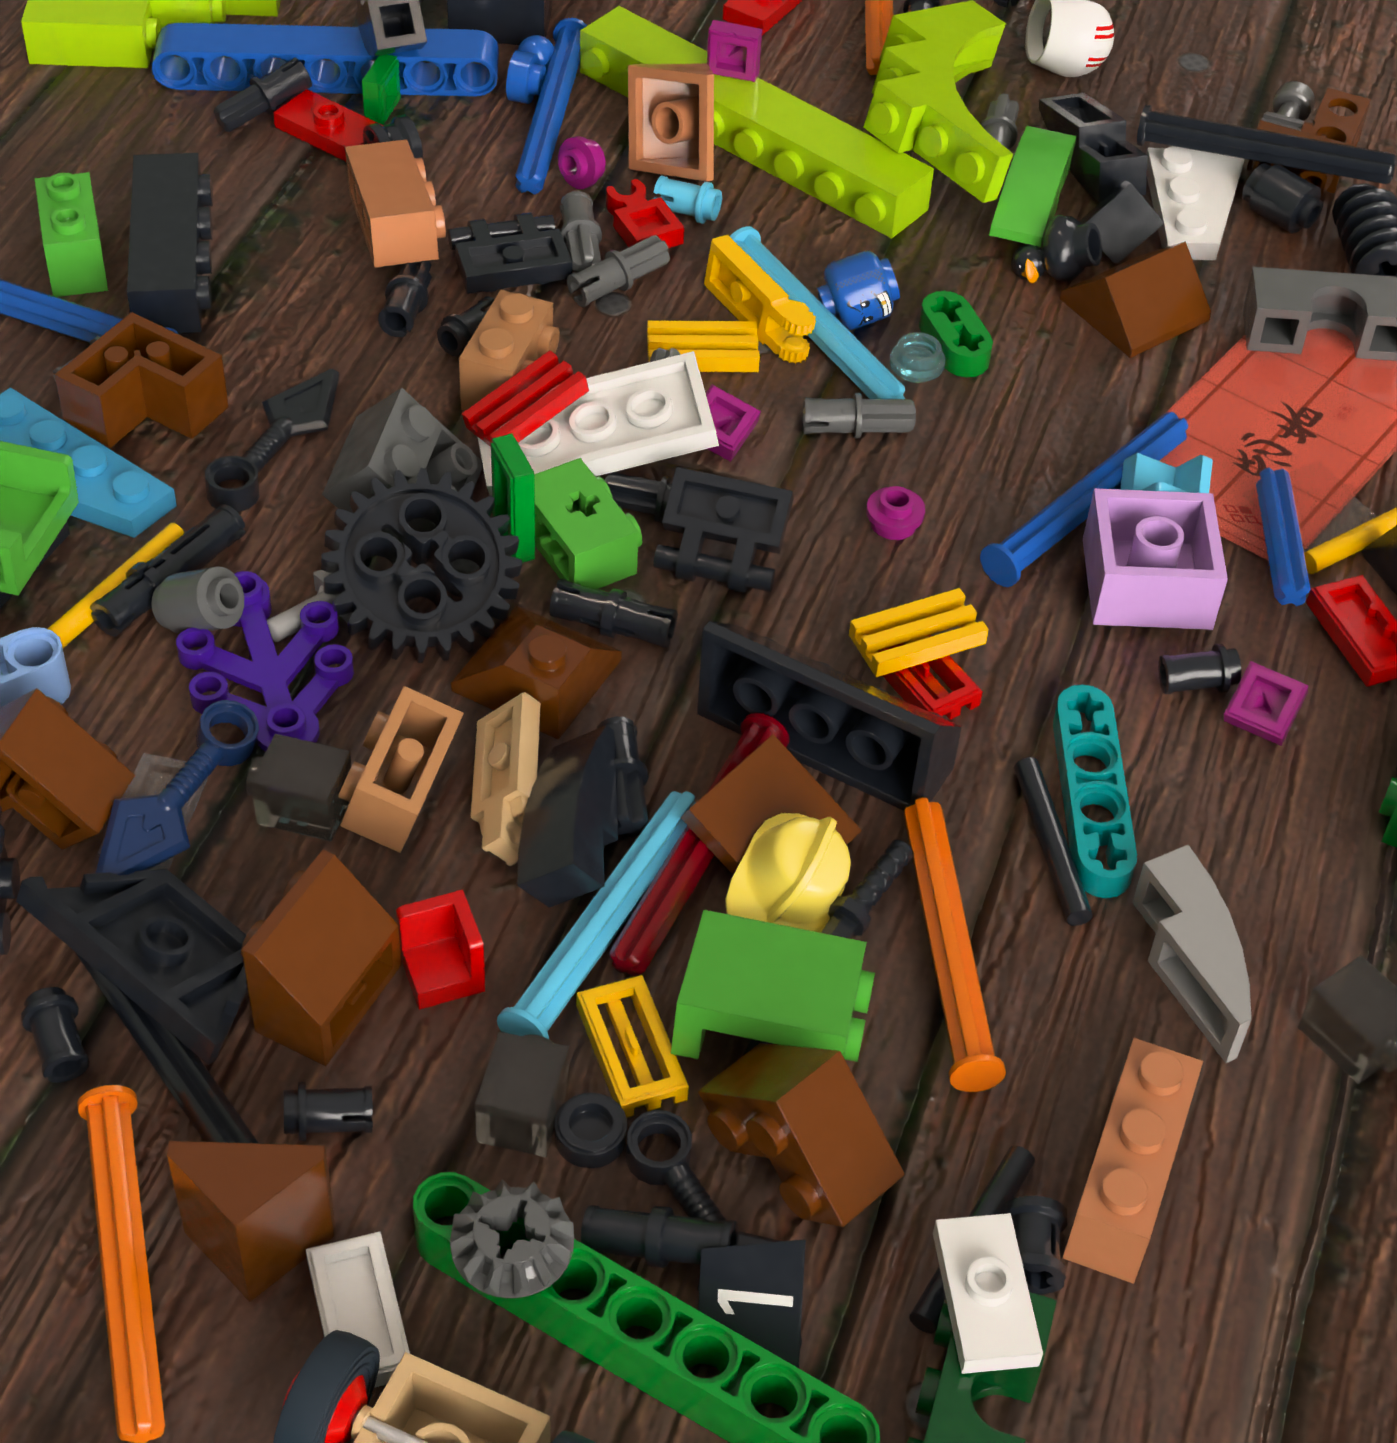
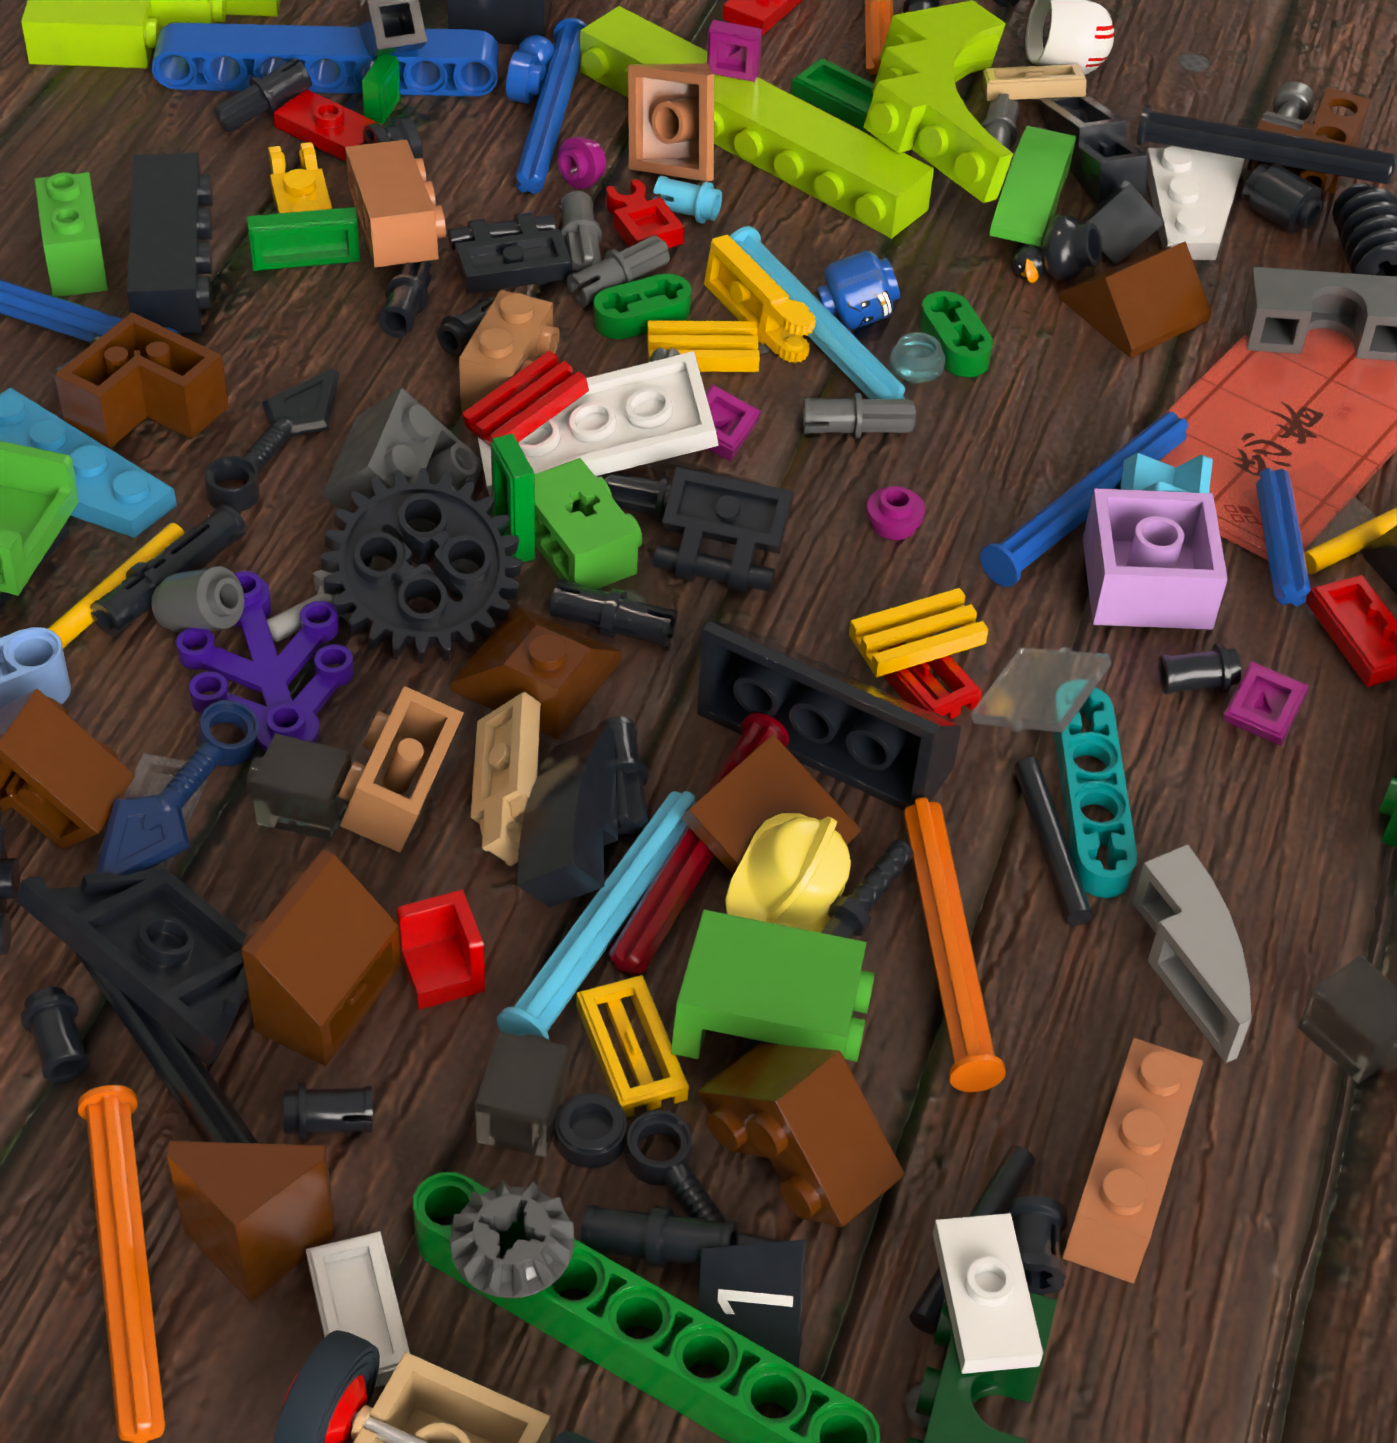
none -> green tile [247,207,360,271]
none -> yellow hinge [268,142,332,214]
none -> green beam [593,274,692,339]
none -> green tile [791,58,874,133]
none -> clear piece [971,647,1112,732]
none -> tan tile [983,64,1086,101]

